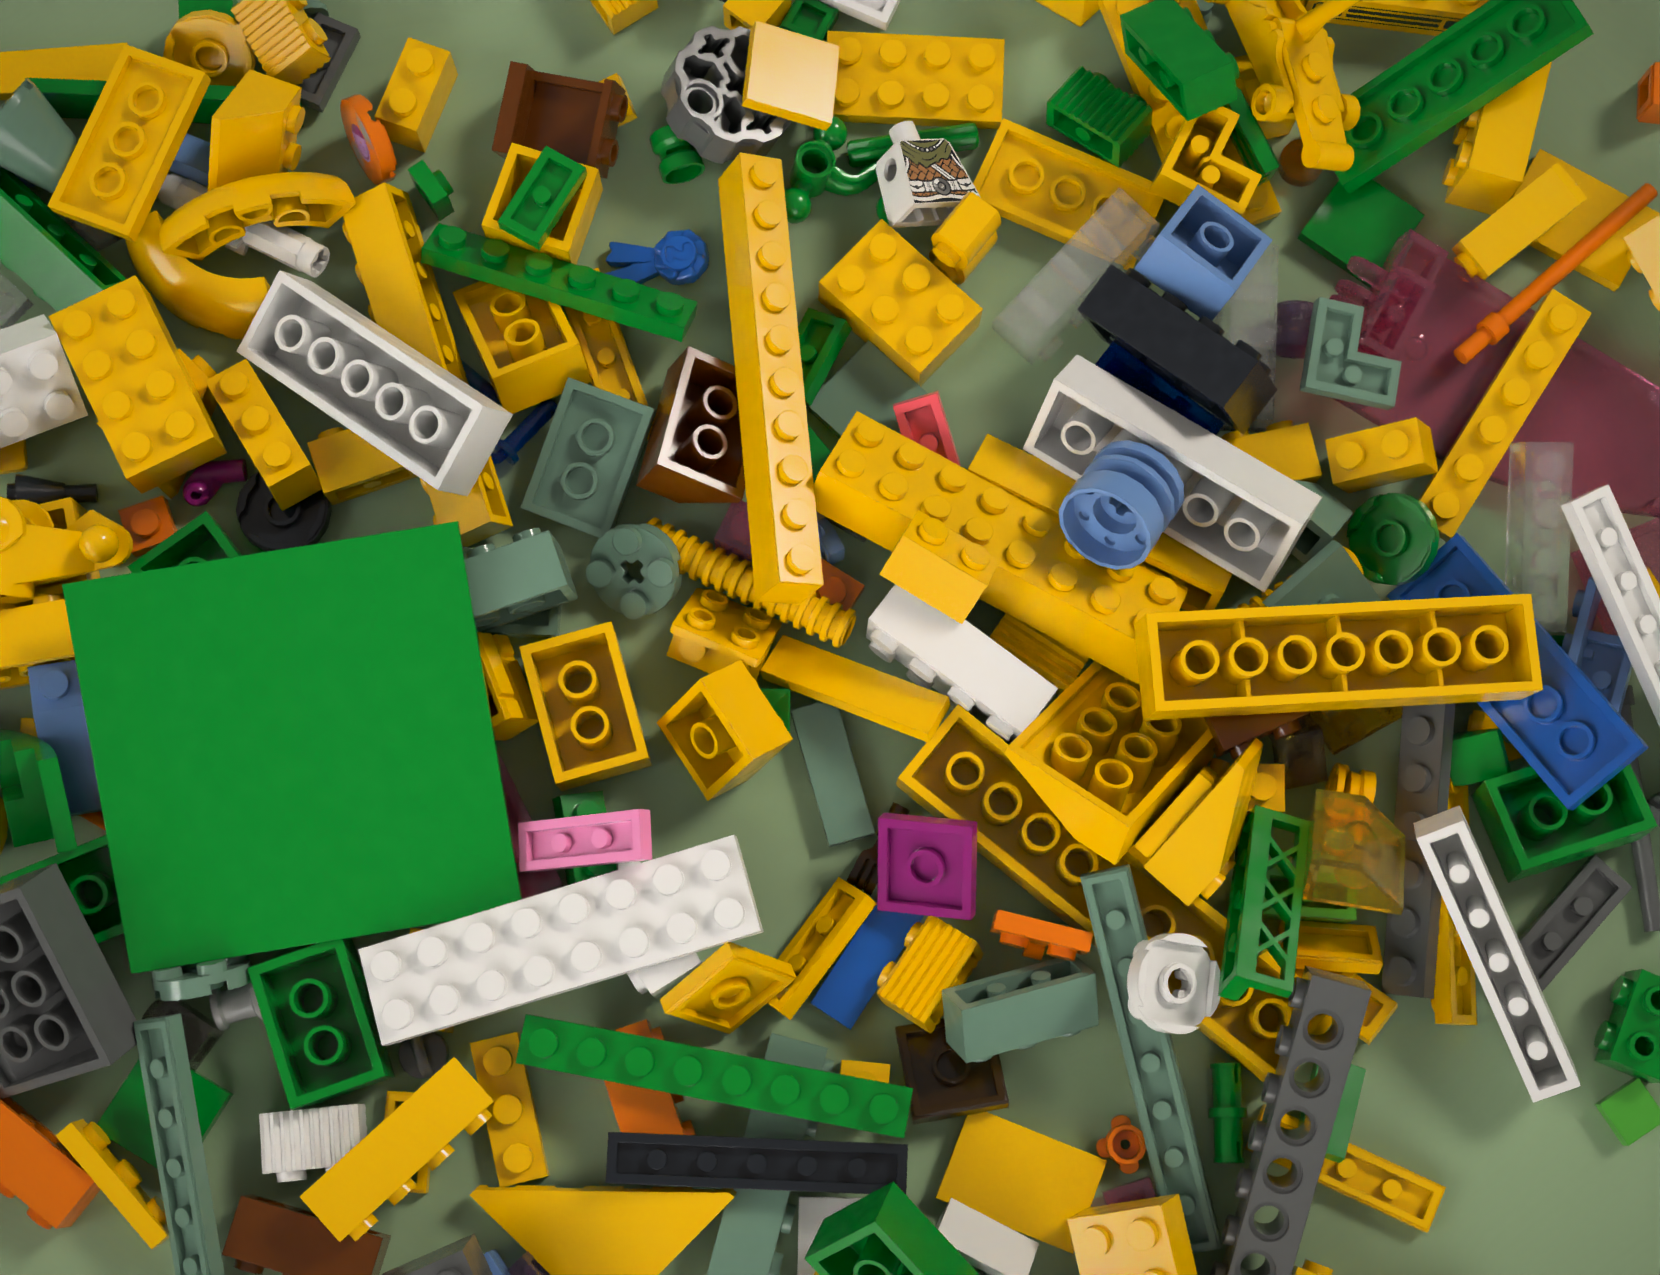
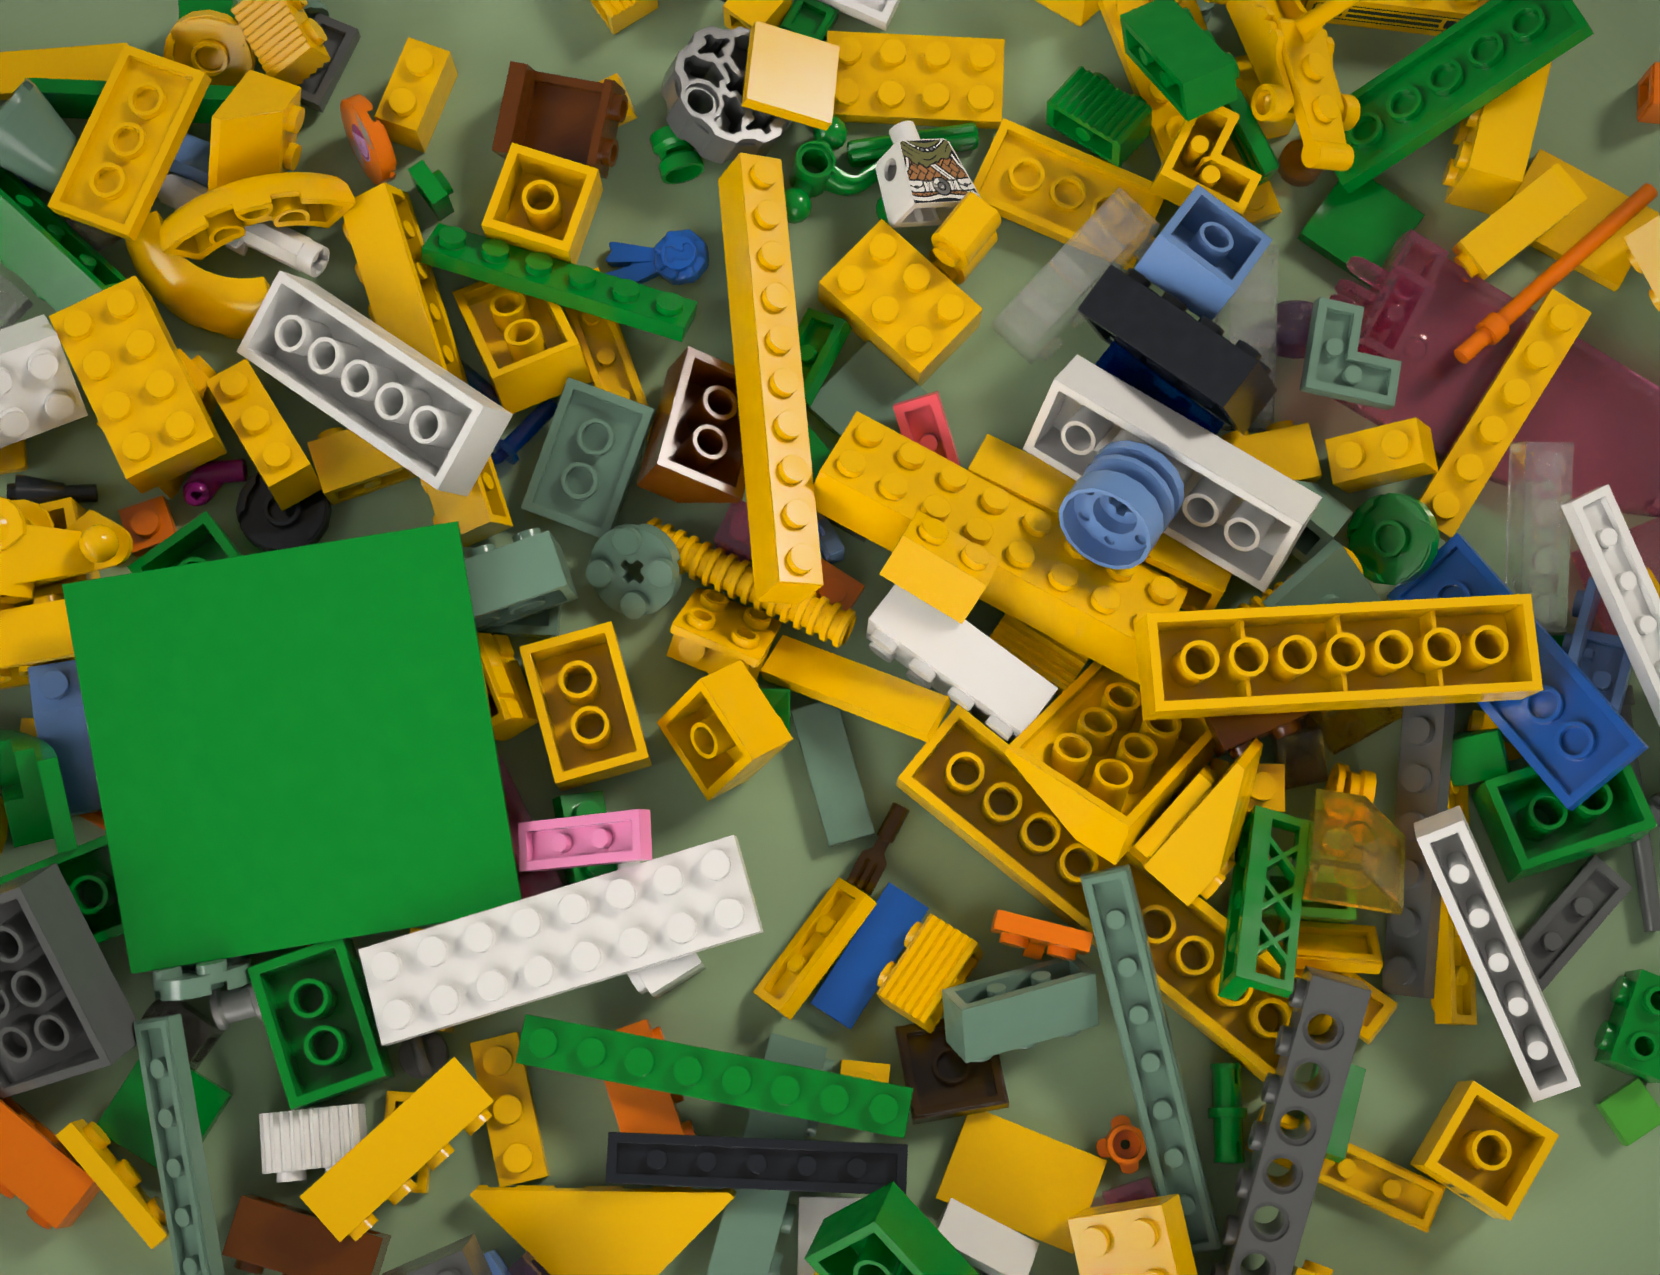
green plate [498,146,587,250] -> none
yellow plate [660,942,797,1034] -> none
magenta plate [877,812,977,920] -> none
white plate [1127,933,1221,1034] -> none
none -> yellow brick [1410,1080,1559,1221]

